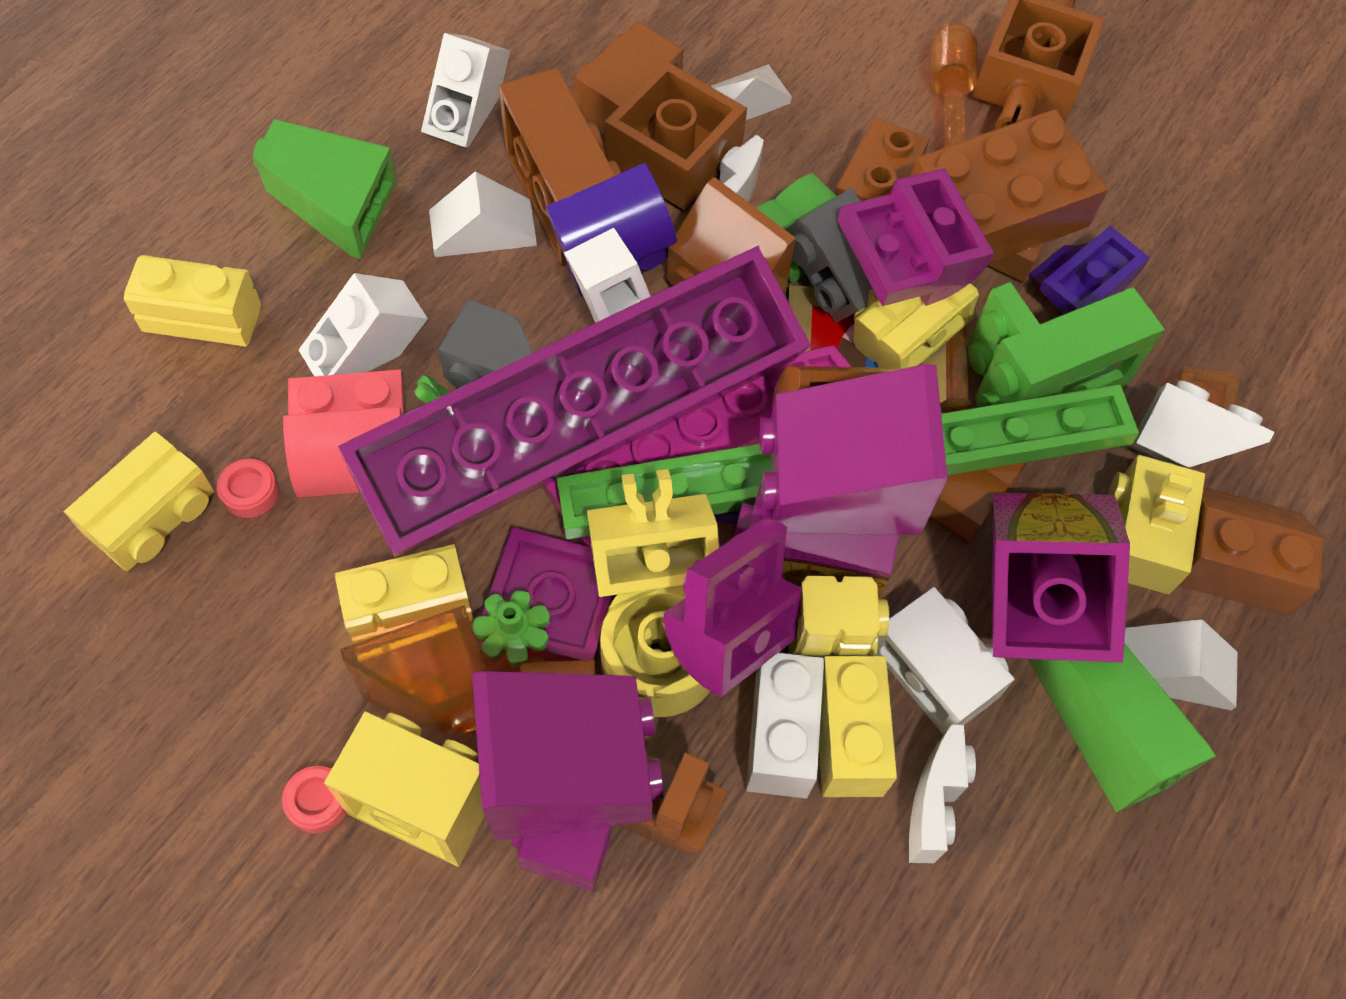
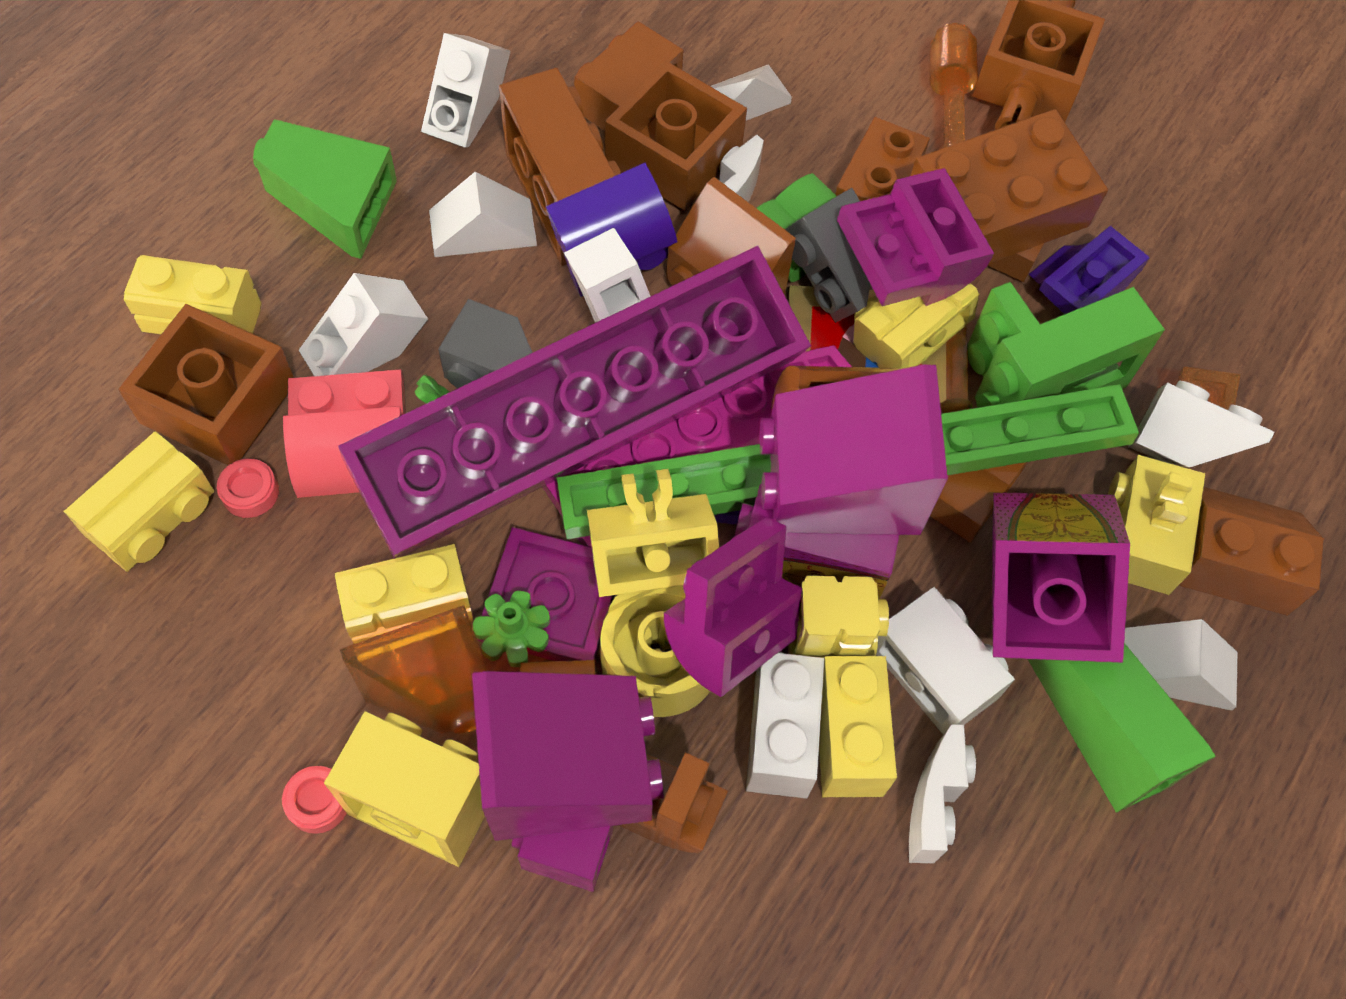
none -> dark orange brick [118,304,294,465]

